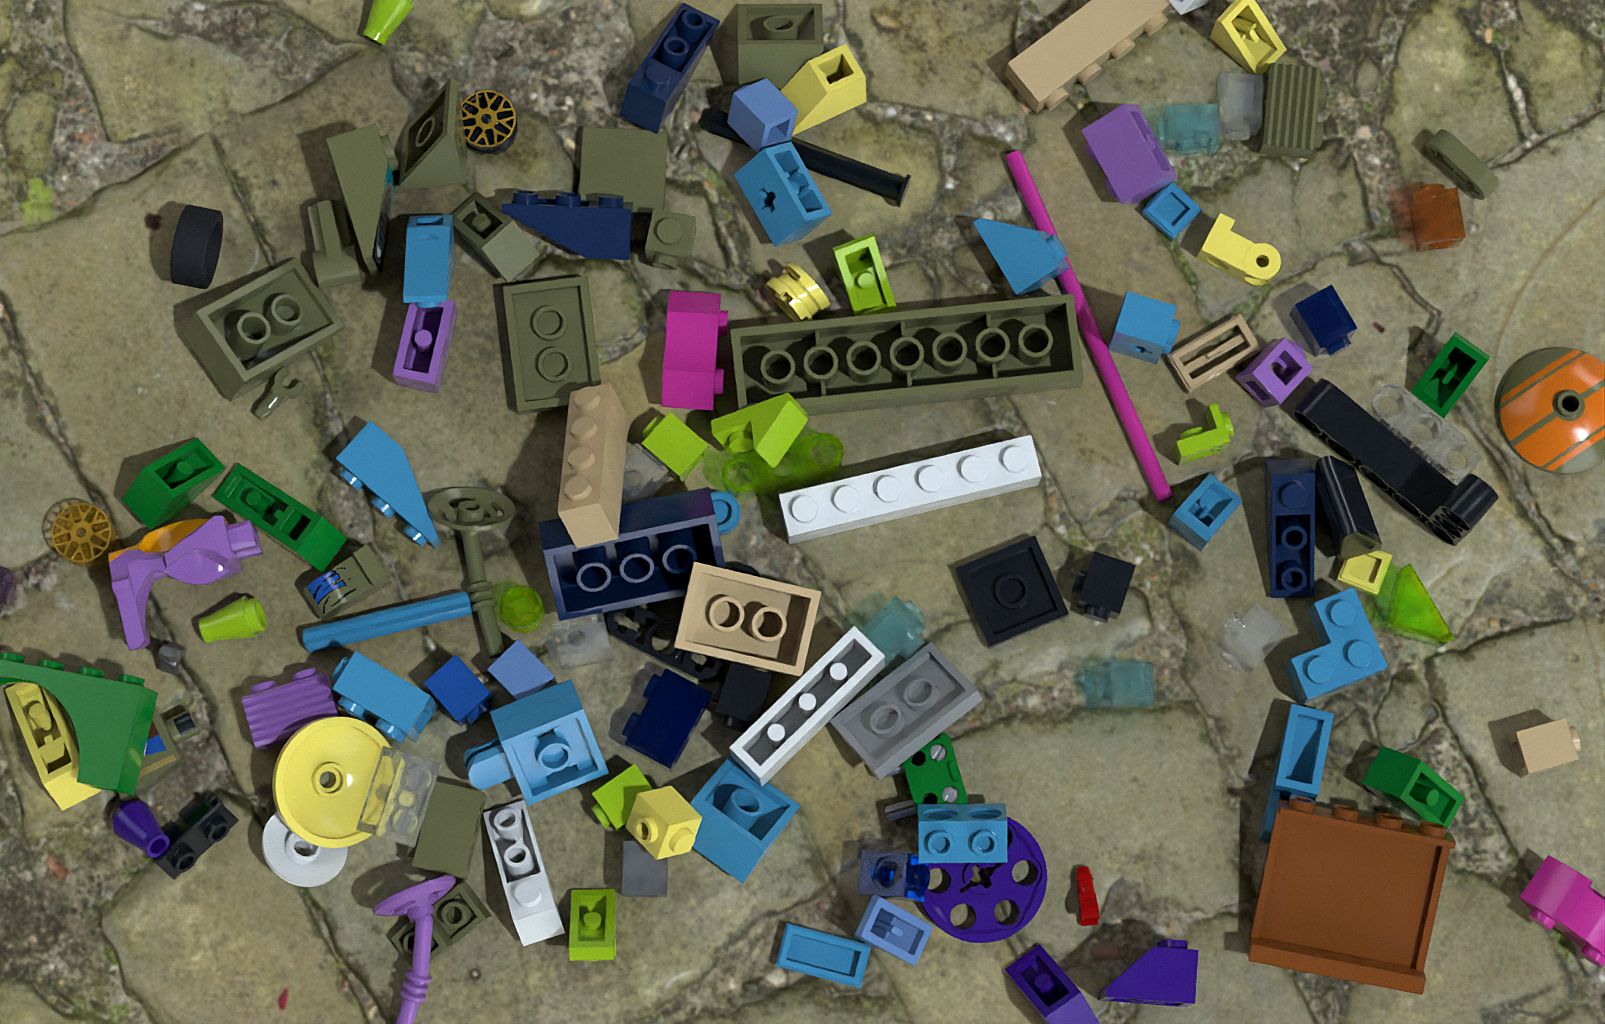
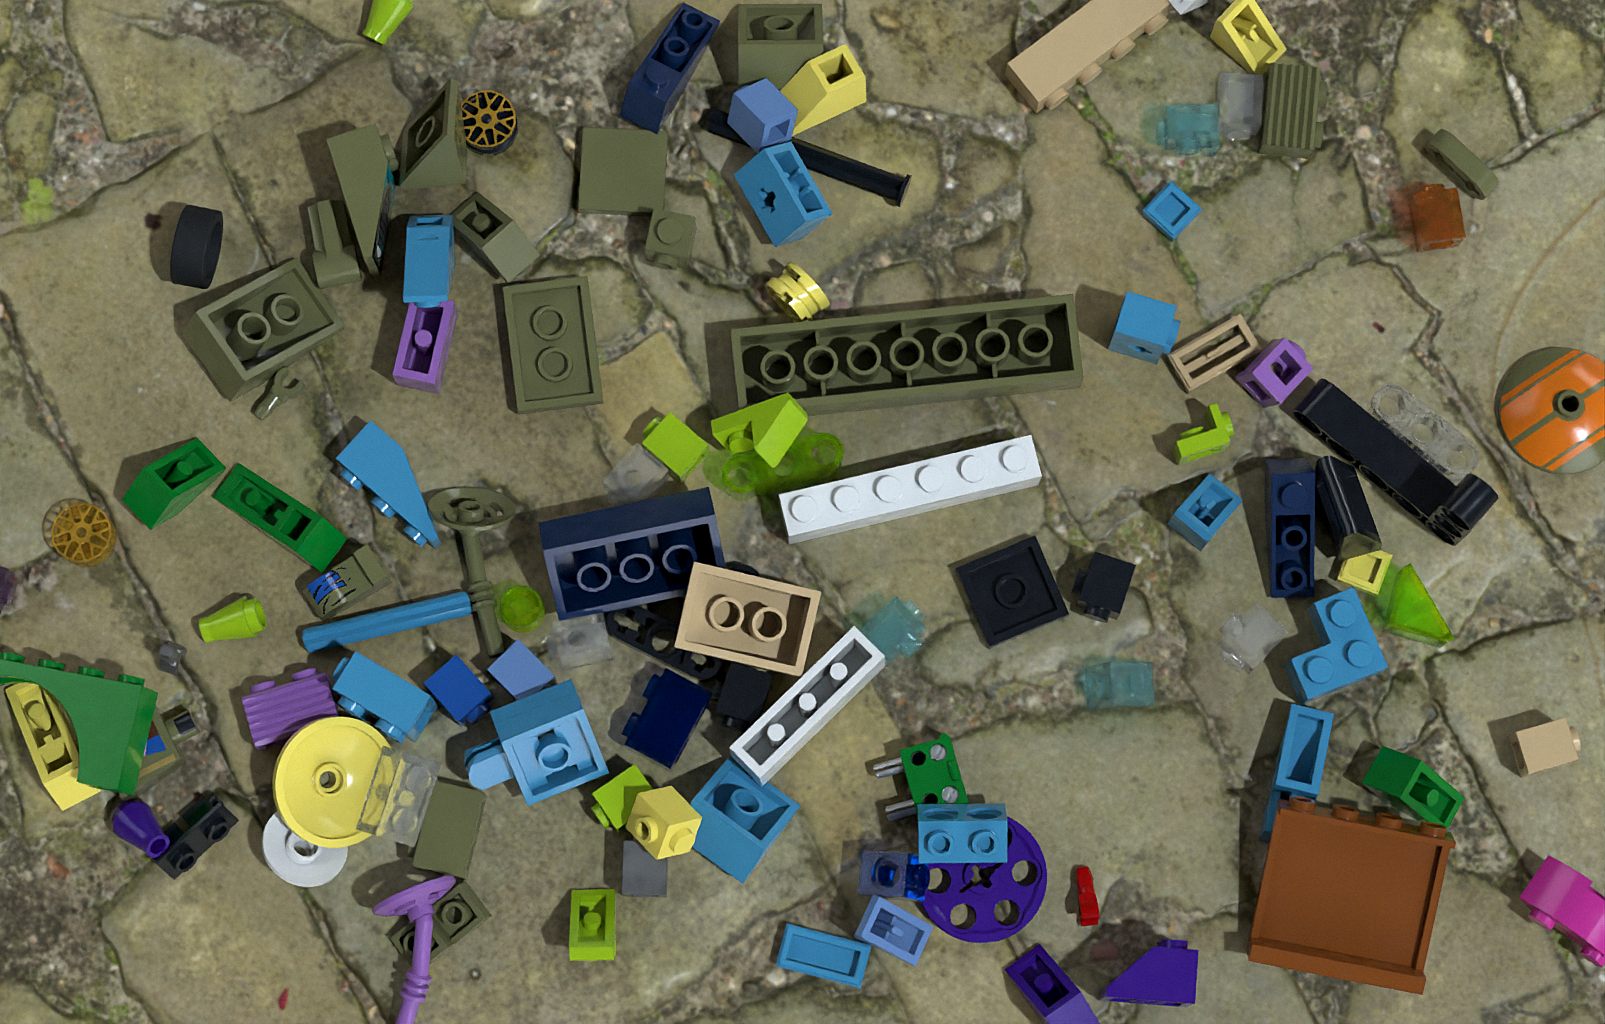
medium lavender hips [108,515,263,651] -> none
white slope [483,800,565,946] -> none
dark blue slope [502,190,633,260] -> none
tan brick [557,383,629,548] -> none
dark pink brick [661,291,728,410] -> none
dark azure tile [710,491,741,536] -> none
light grey plate [829,642,983,780] -> none
lime slope [832,233,898,316] -> none
dark azure slope [973,218,1070,295] -> none
dark pink piece [1005,150,1174,503] -> none
medium lavender brick [1082,104,1178,204] -> none
light yellow leg [1196,213,1281,287] -> none
clear blue brick [1289,284,1358,357] -> none
green slope [1408,332,1491,420] -> none

